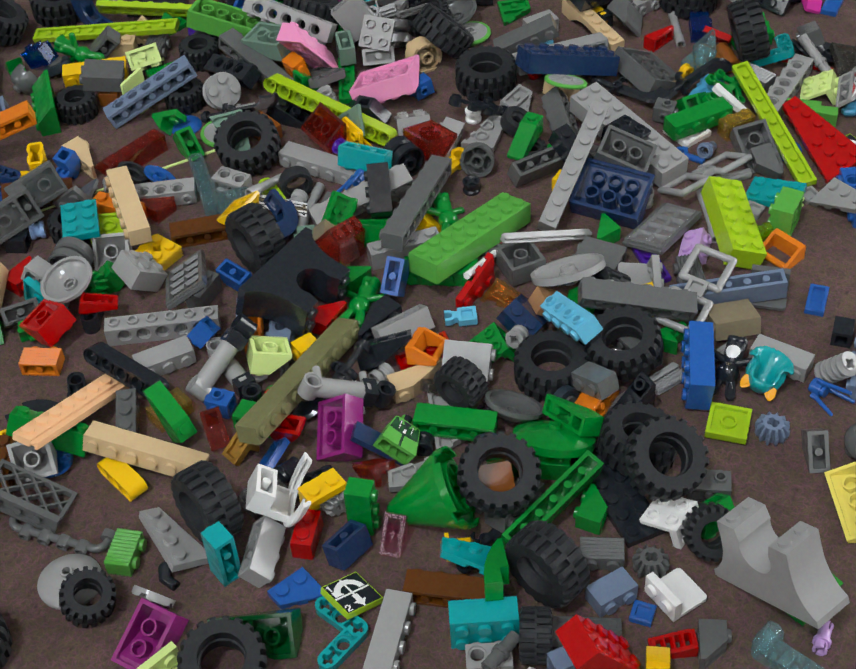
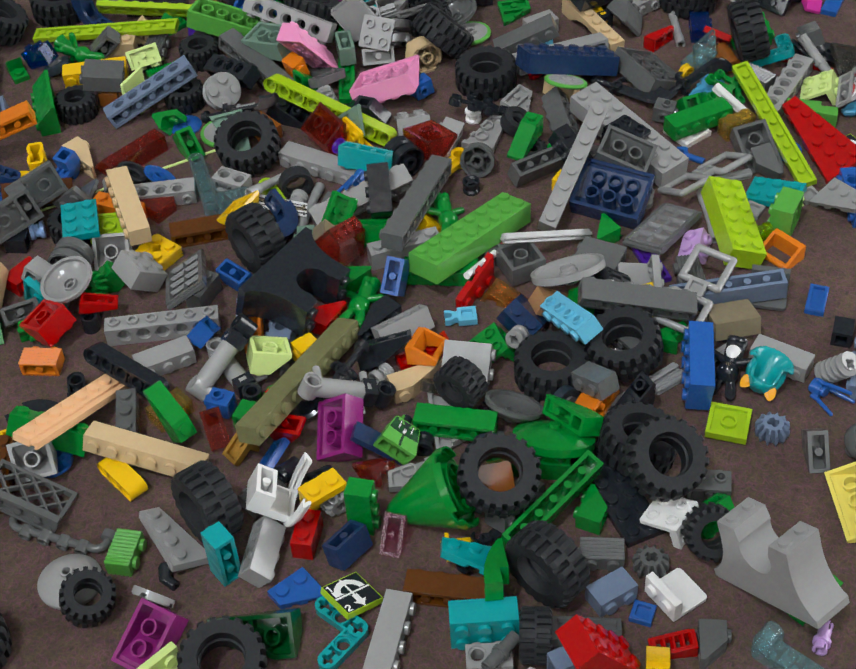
dark grey cylinder [11,64,38,95] -> none
sand blue cone [697,141,717,159] -> none

